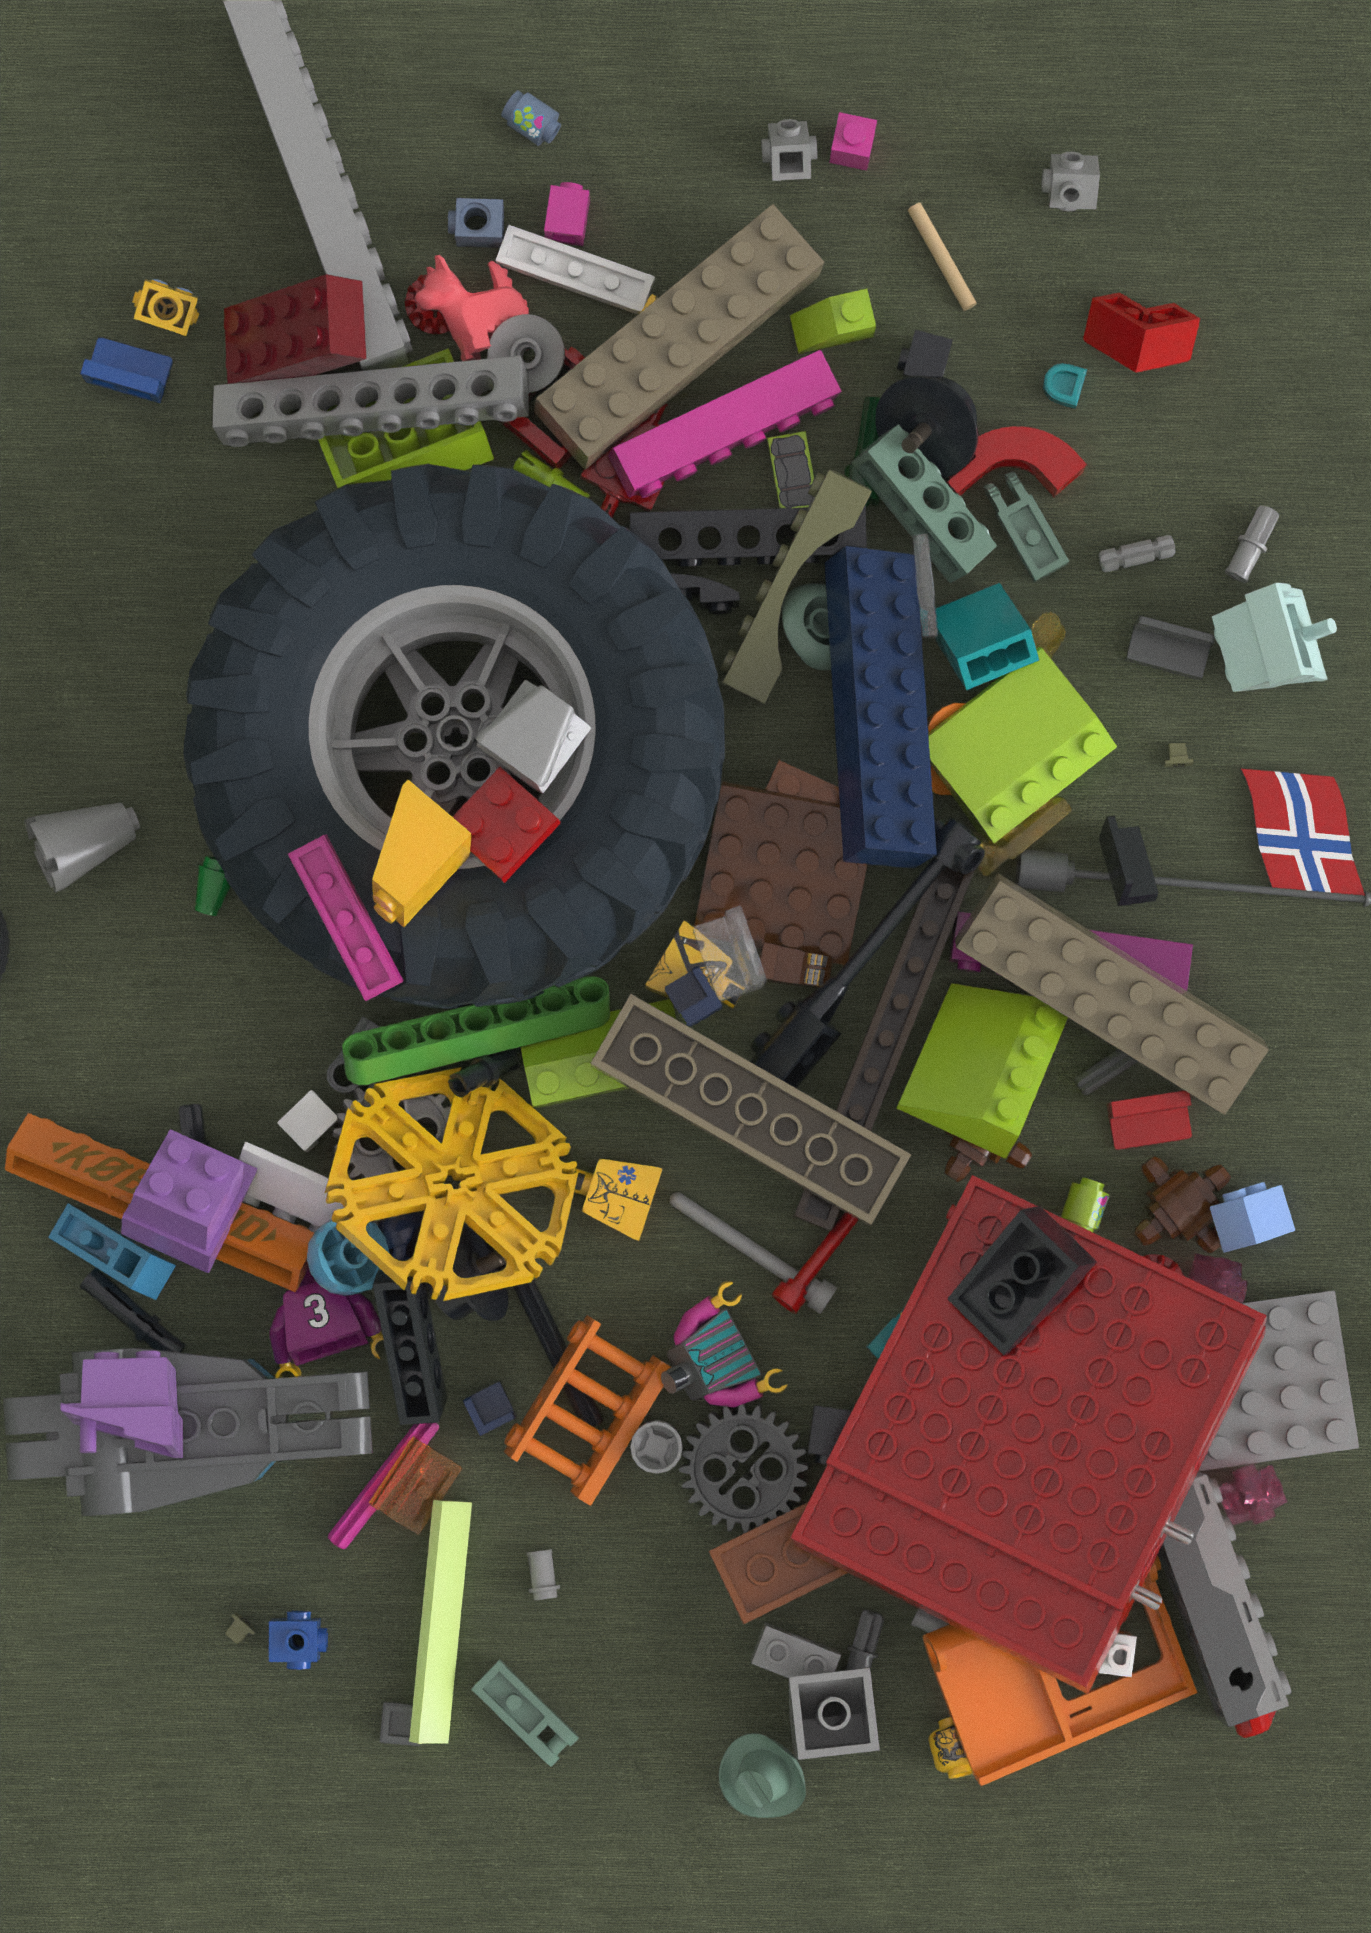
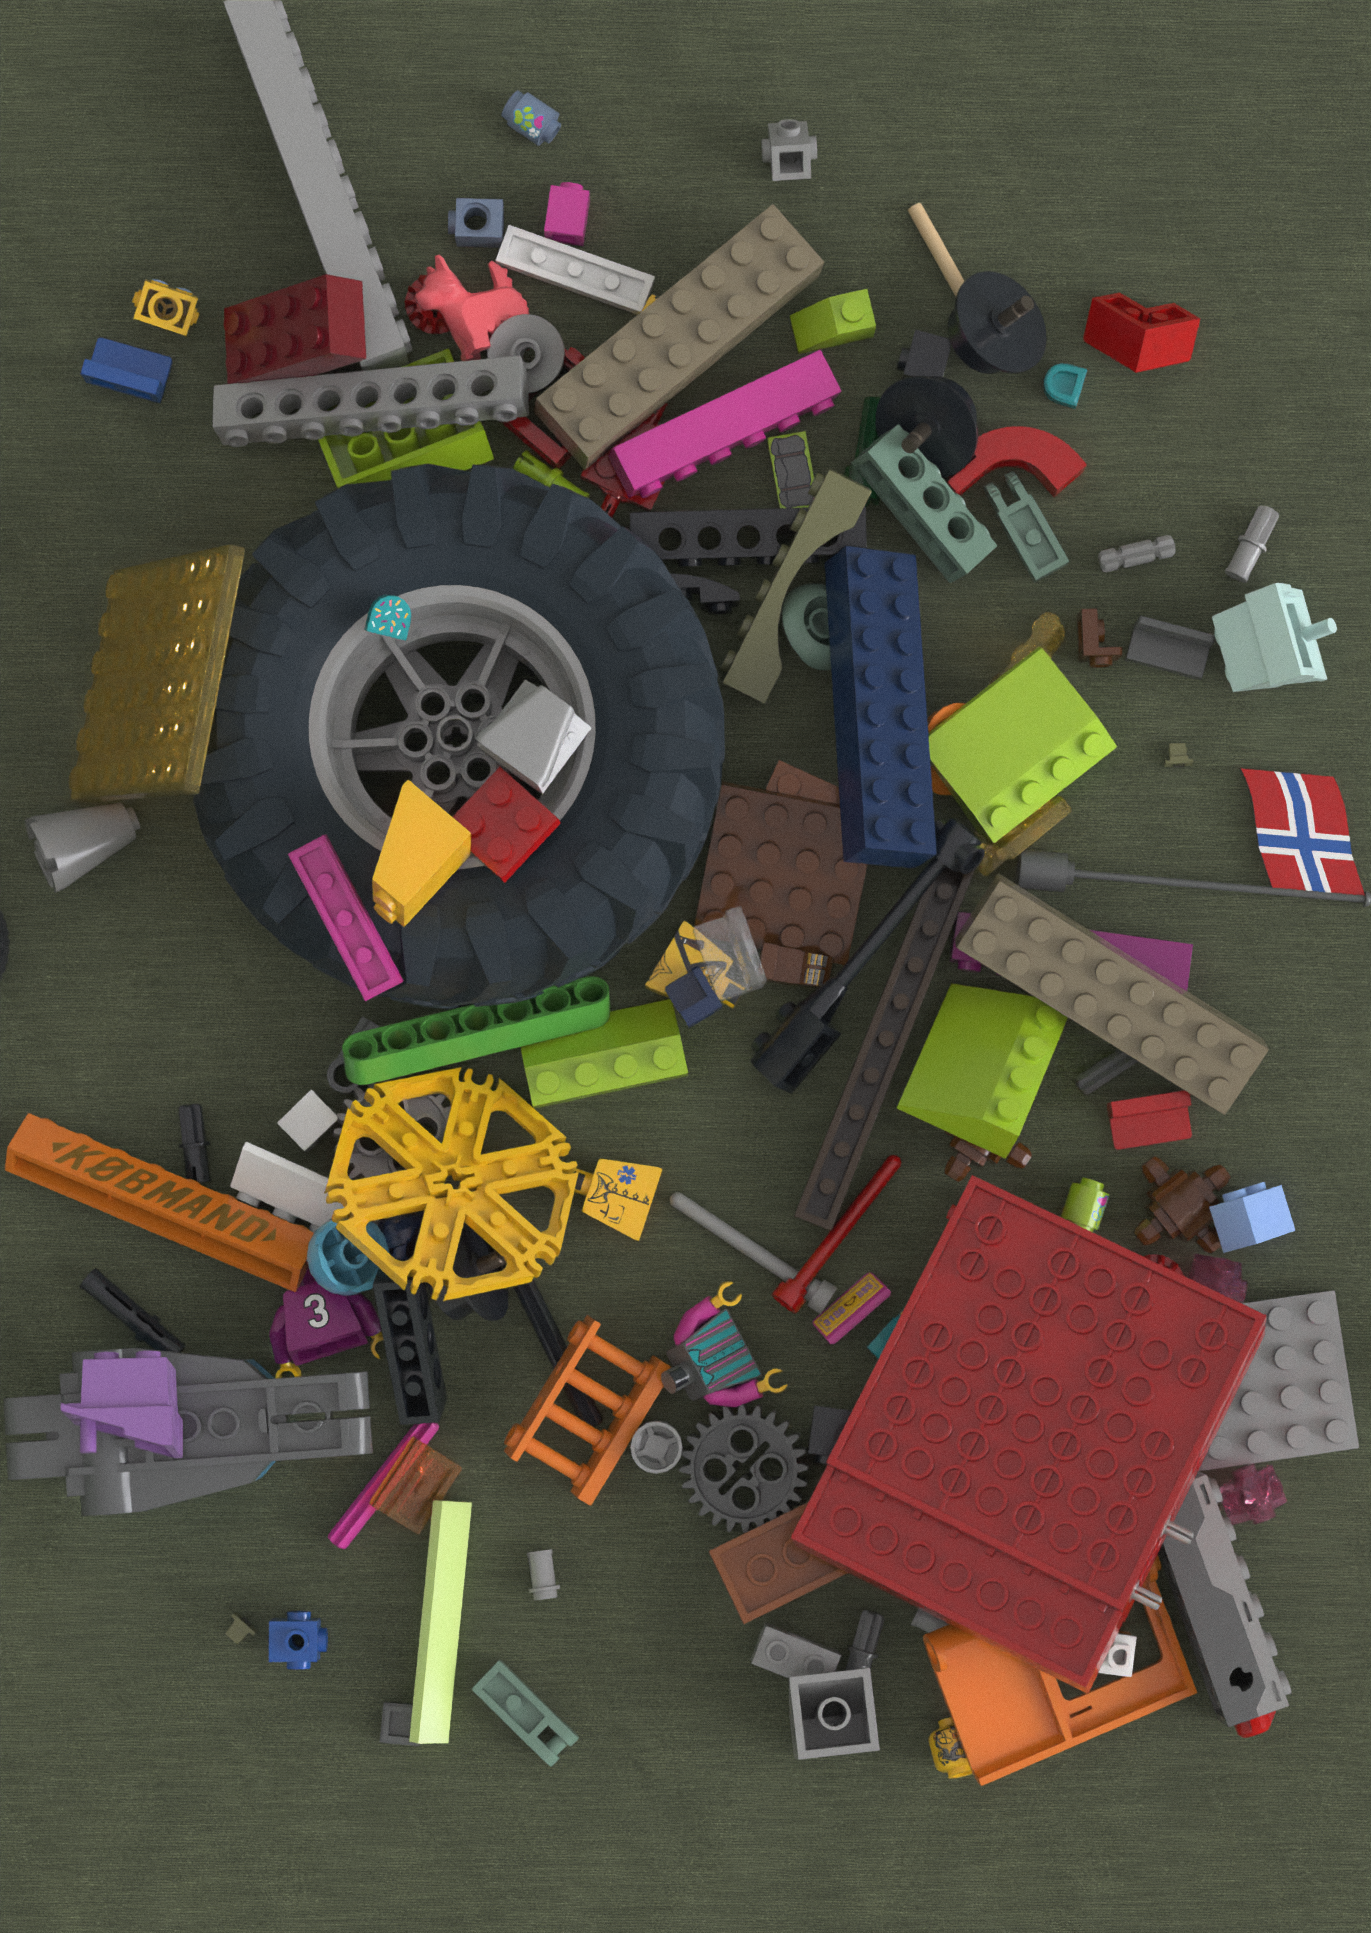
dark azure slope [48,1203,176,1300] -> none
medium lavender piece [121,1129,257,1273] -> none
green cone [194,856,231,916] -> none
black pin [448,1048,521,1097] -> none
dark blue panel [463,1381,518,1436] -> none
dark tan brick [590,994,911,1226] -> none
sand green hat [719,1733,806,1818] -> none
dark pink brick [829,112,877,171] -> none
clear piece [913,534,938,638] -> none
teal brick [928,583,1039,690] -> none
black slope [947,1206,1097,1355] -> none
light grey brick [1042,152,1100,211] -> none
black panel [1099,815,1159,906] -> none
none -> clear yellow plate [69,544,245,803]
none -> teal tile [364,594,411,641]
none -> slope [812,1272,891,1345]
none -> black piece [948,271,1047,374]
none -> reddish brown bracket [1077,608,1122,668]

